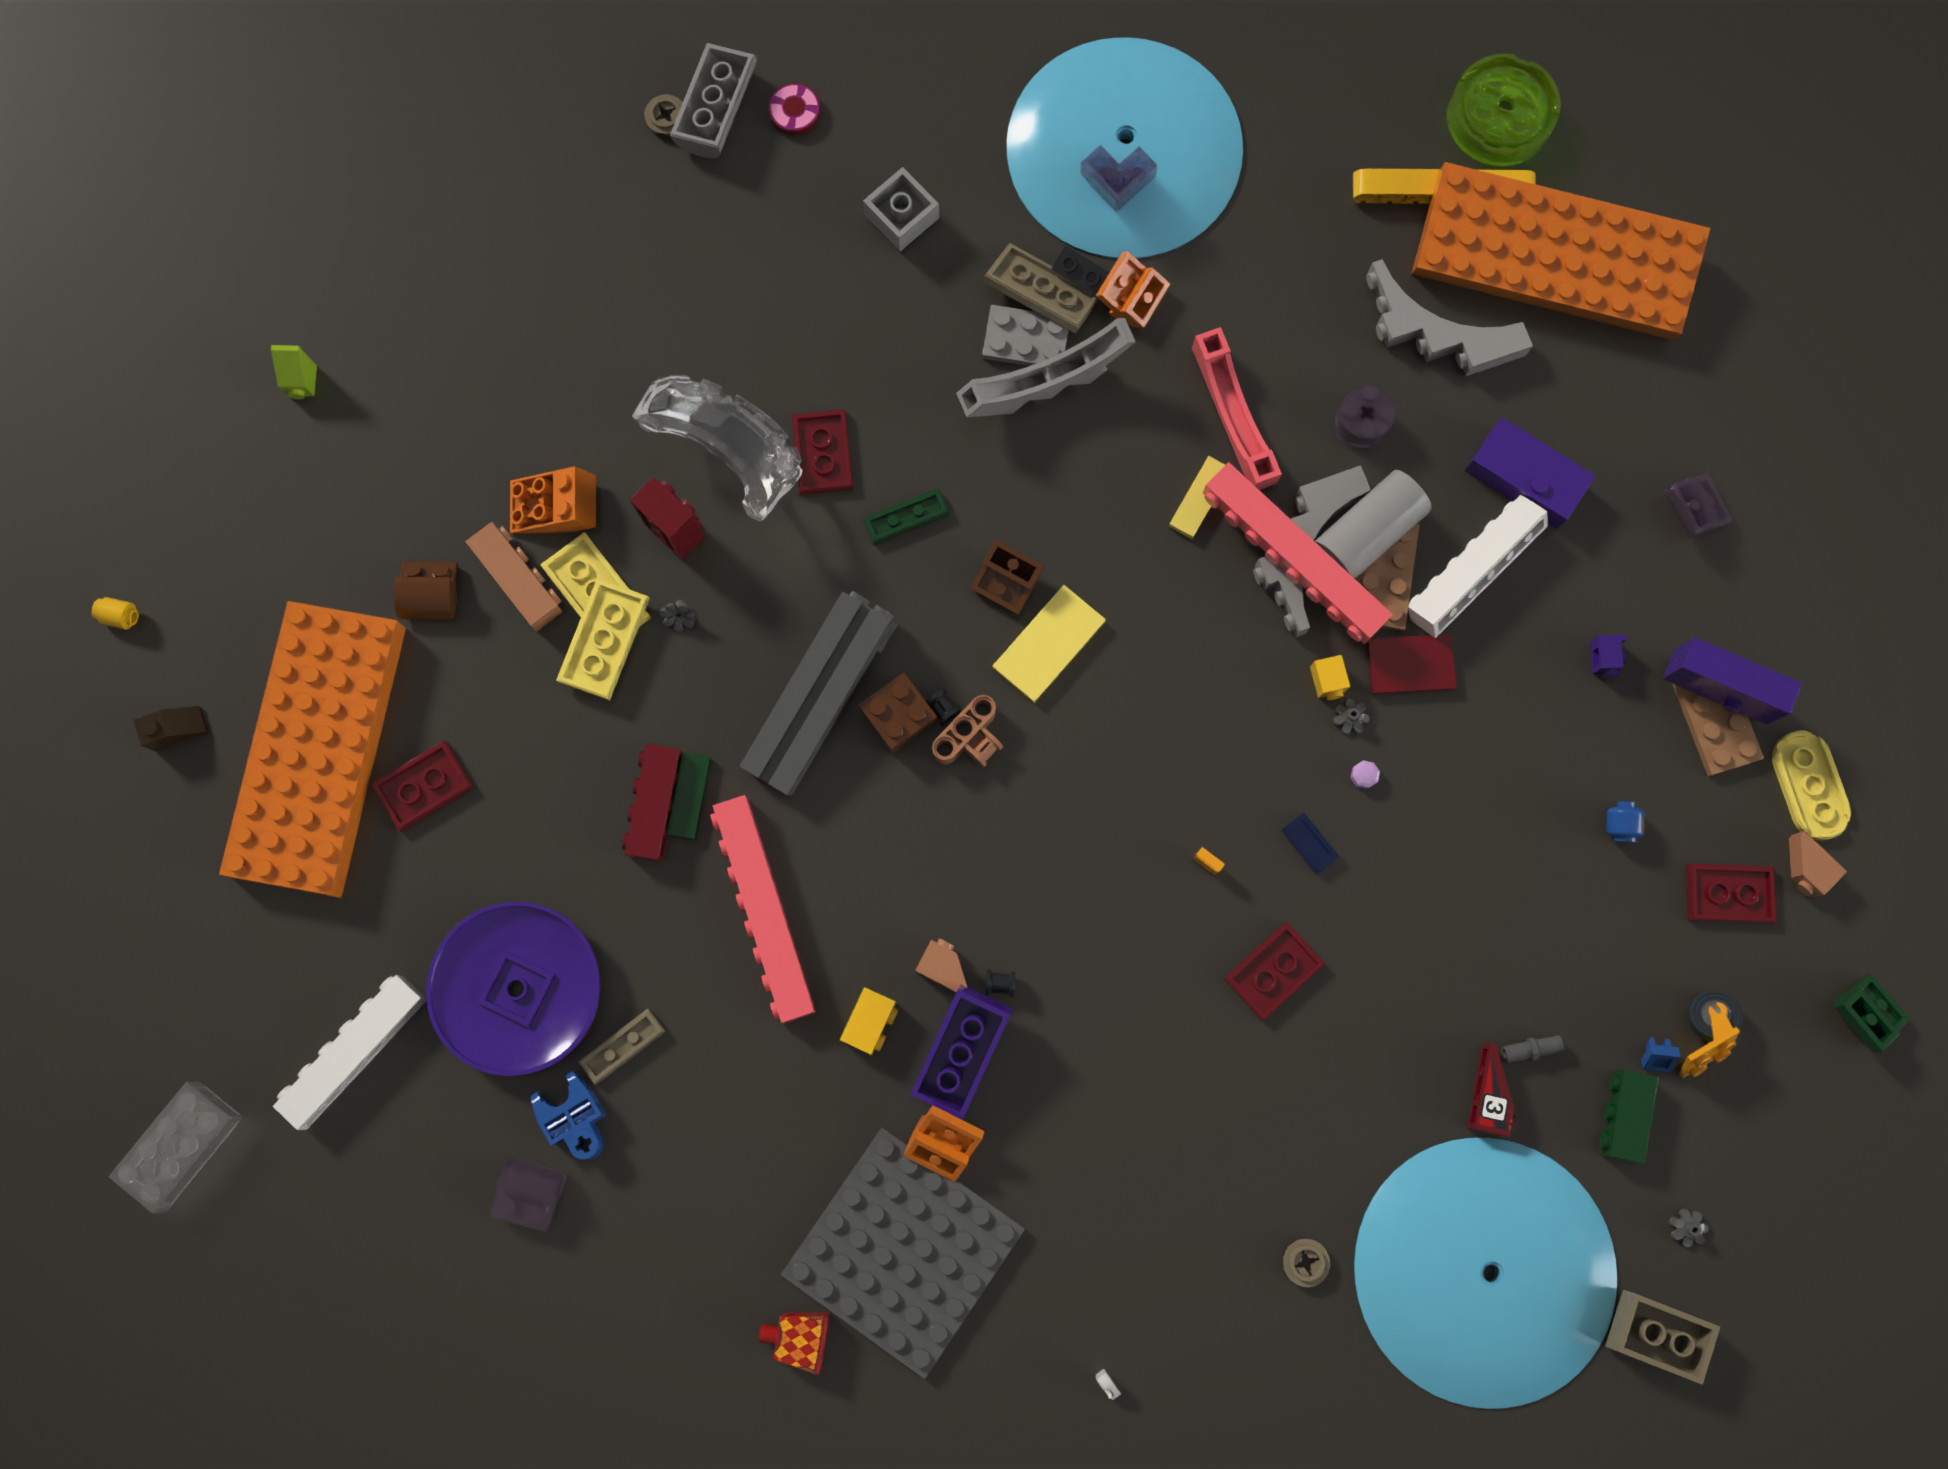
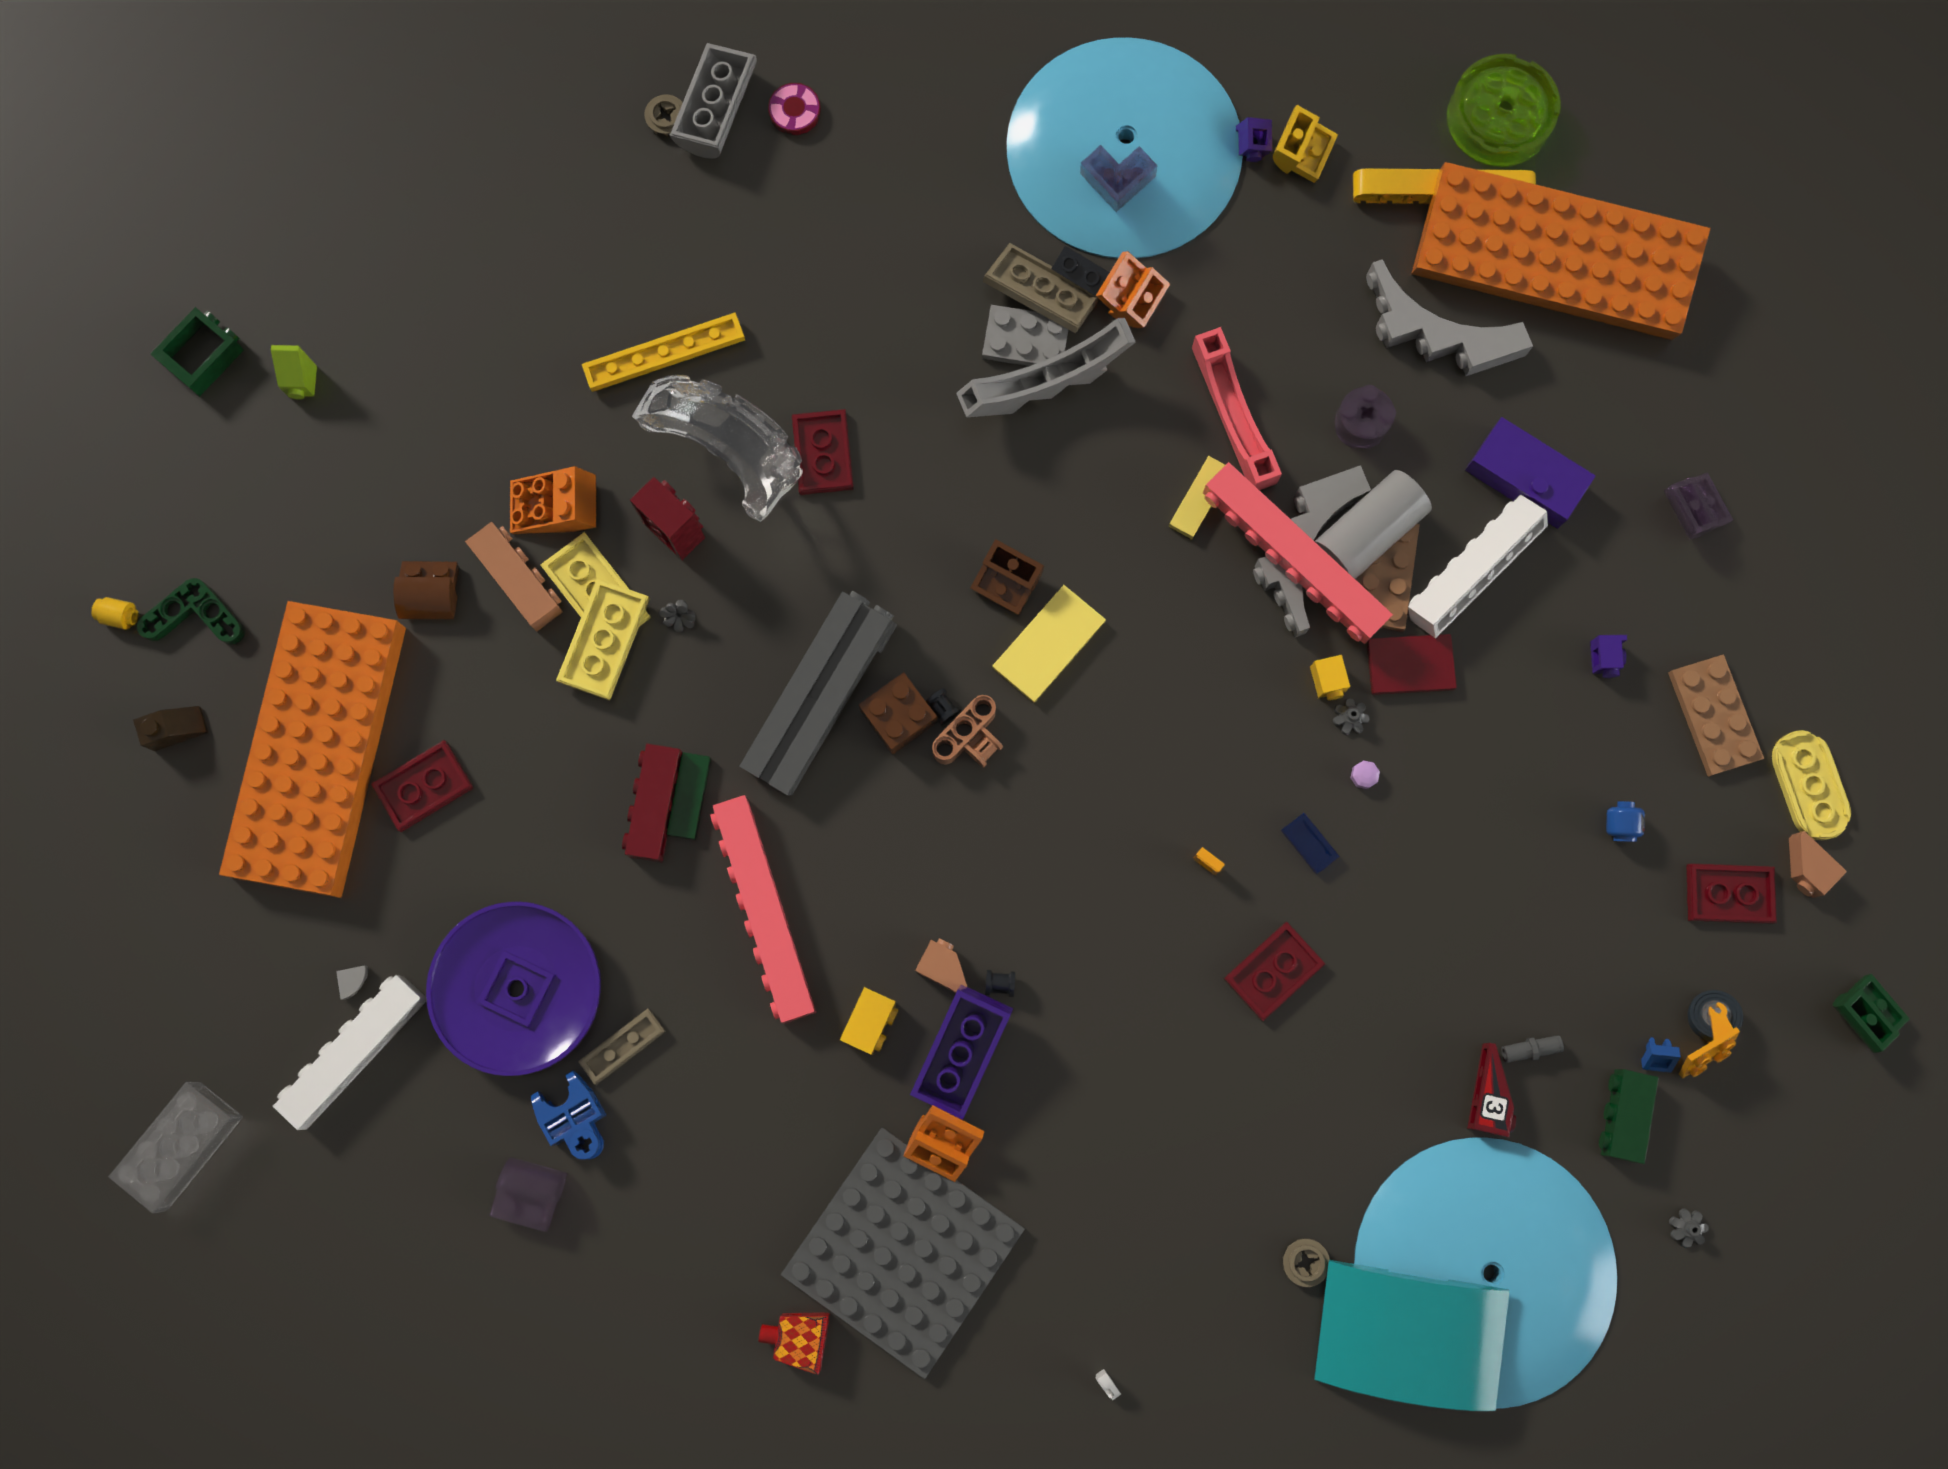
light grey brick [863,167,939,251] -> none
dark green tile [863,488,949,545] -> none
dark tan brick [1605,1290,1720,1385] -> none
dark purple brick [1663,637,1802,724] -> none
none -> dark green beam [137,578,245,645]
none -> dark green window [150,307,244,397]
none -> light grey tile [336,965,368,1000]
none -> yellow plate [582,312,745,392]
none -> dark purple brick [1236,117,1272,162]
none -> yellow brick [1273,105,1338,183]
none -> teal slope [1314,1260,1510,1411]

